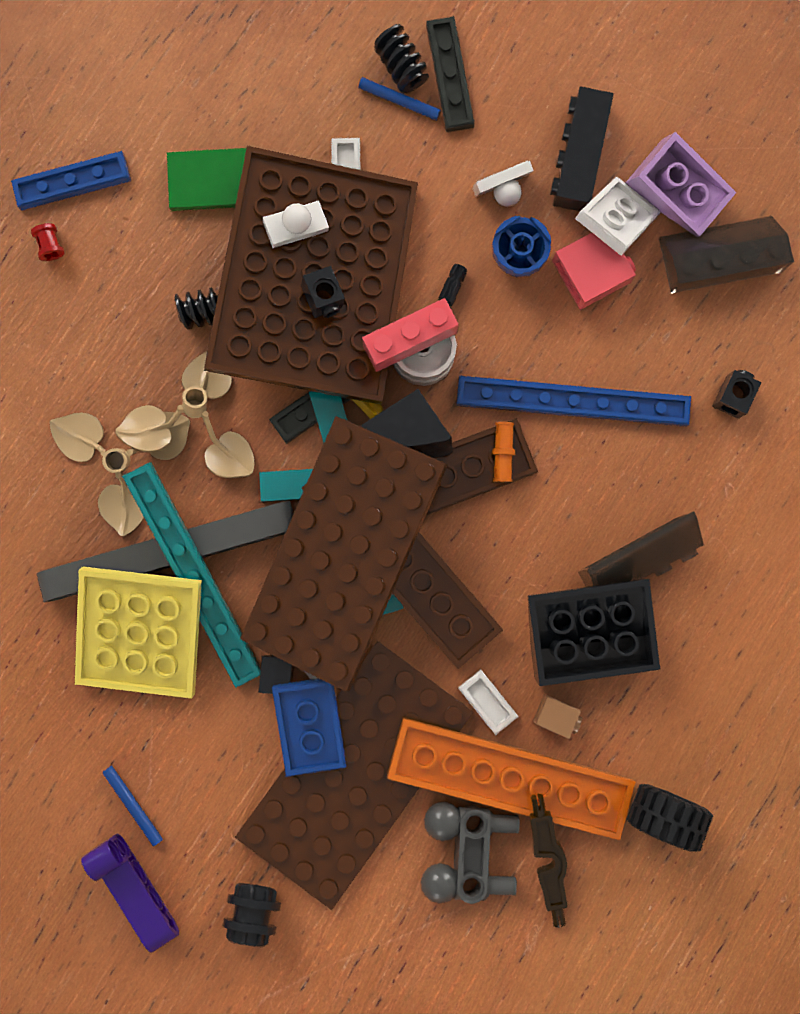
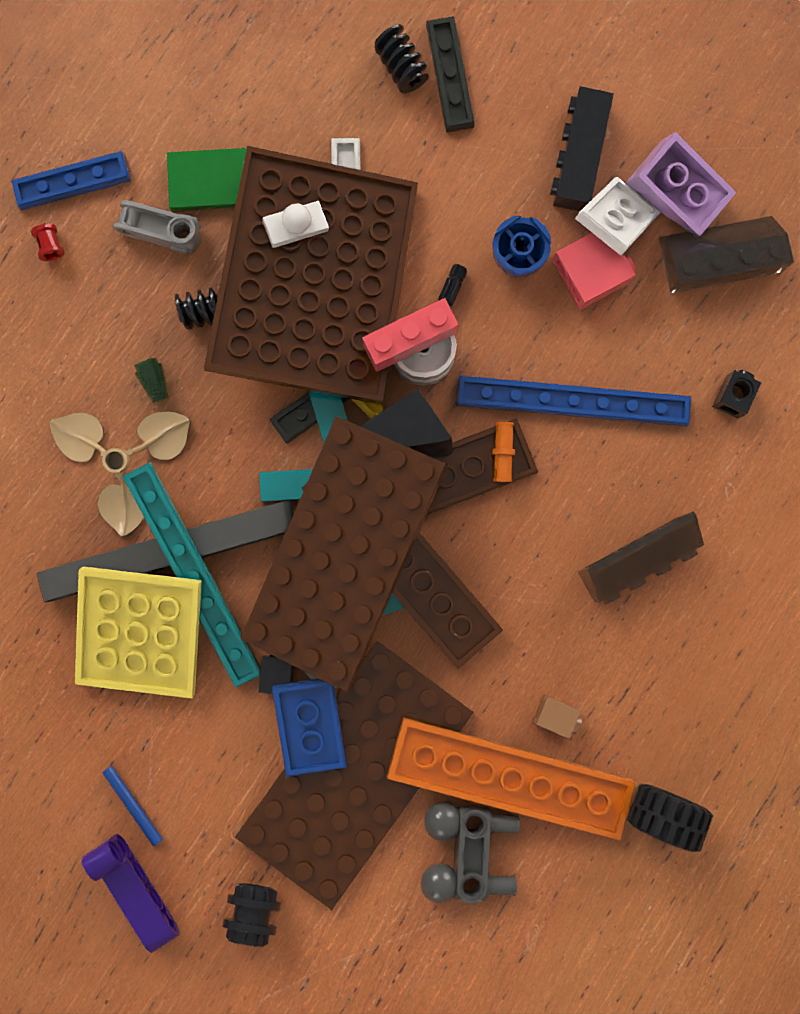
tan plant [115,352,254,478] -> none
black brick [301,266,345,318] -> none
blue bar [358,77,441,121] -> none
white tile [458,669,519,735] -> none
white tile [472,160,534,207] -> none
black slope [527,579,660,686] -> none
dark brown piece [529,794,568,928] -> none
none -> light grey piece [113,200,201,255]
none -> clear green cone [134,357,169,403]

